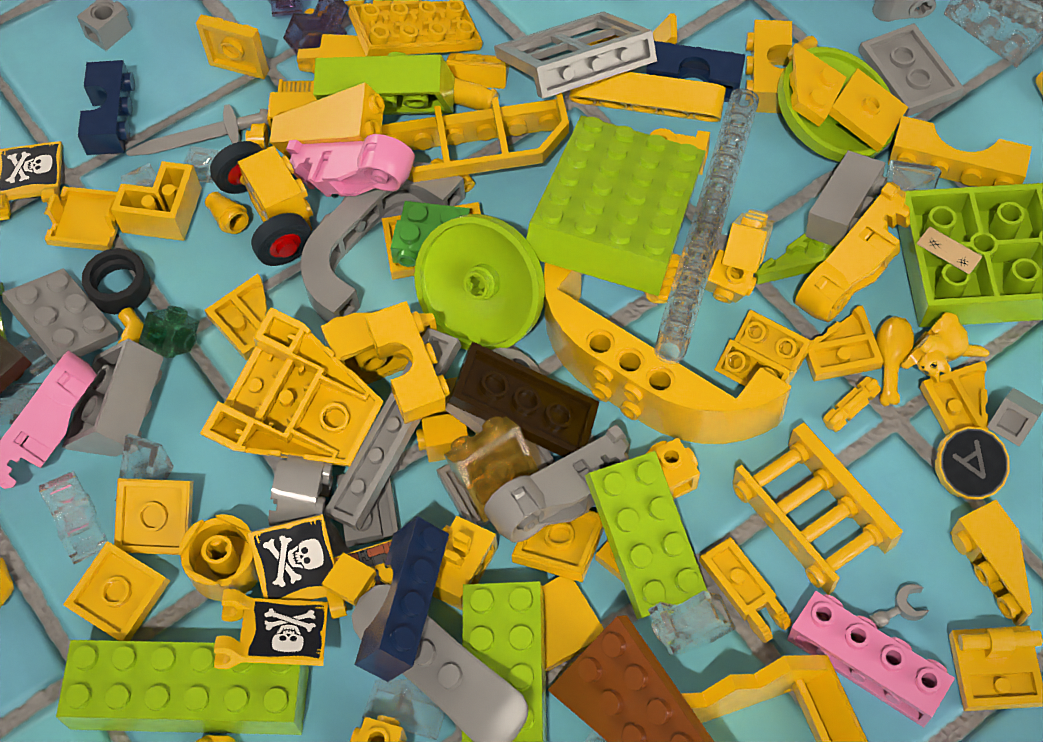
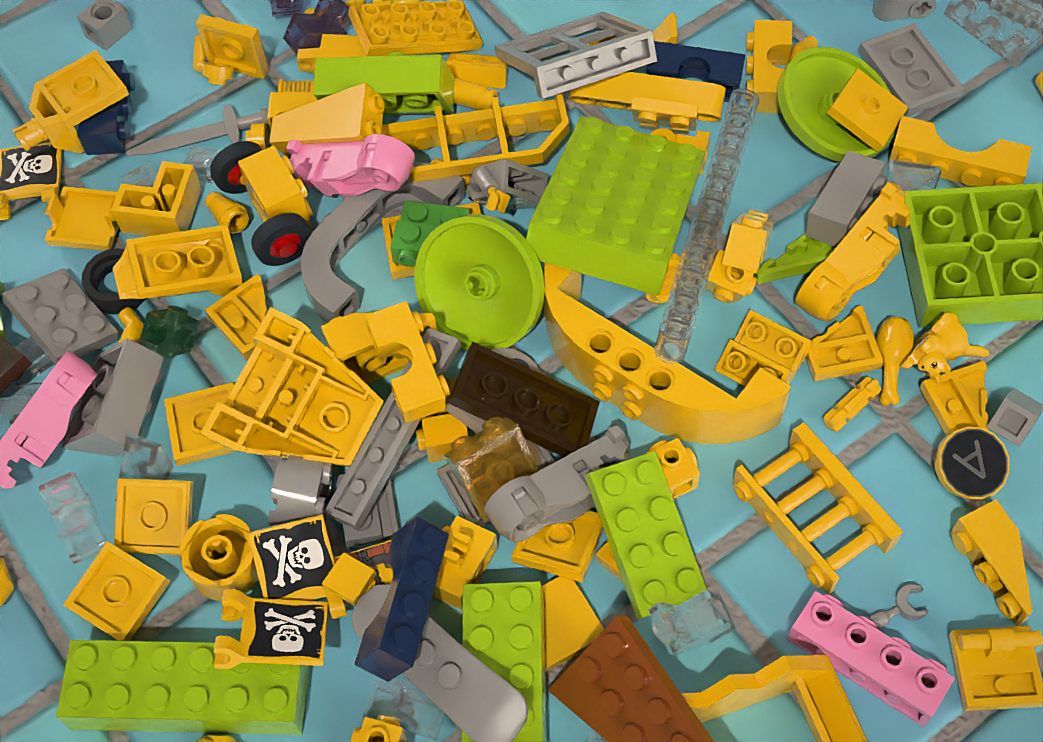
yellow hinge [699,537,792,643] -> none
yellow wing [788,43,847,126] -> none
tan sticker [917,227,982,274] -> none
none -> yellow plate [12,50,129,154]
none -> yellow slope [113,225,242,299]
none -> yellow plate [164,382,237,466]
none -> yellow plate [193,35,234,85]
none -> light grey torso [466,159,548,214]
none -> yellow plate [631,96,698,134]

